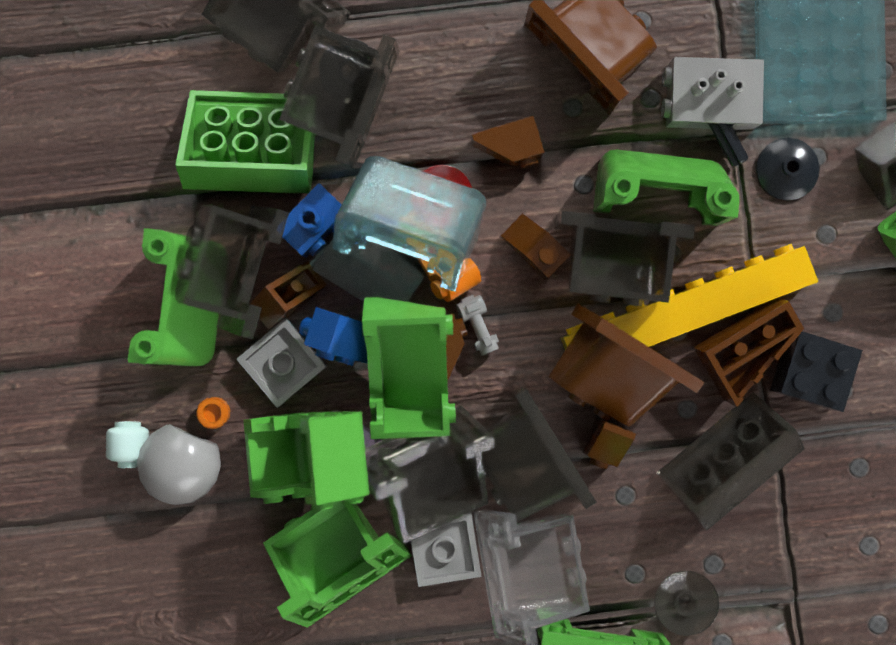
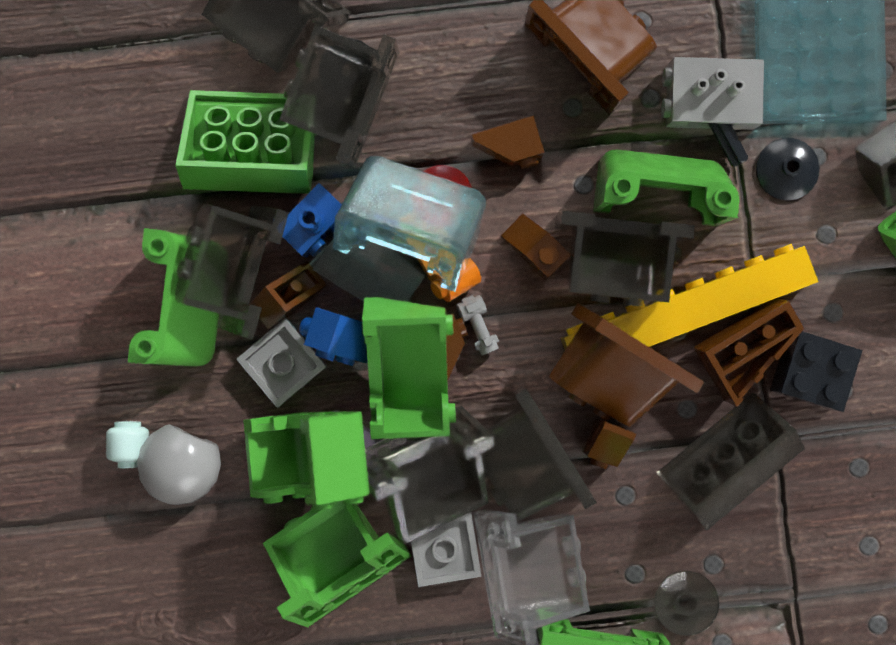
orange tile [196,397,230,429] -> none

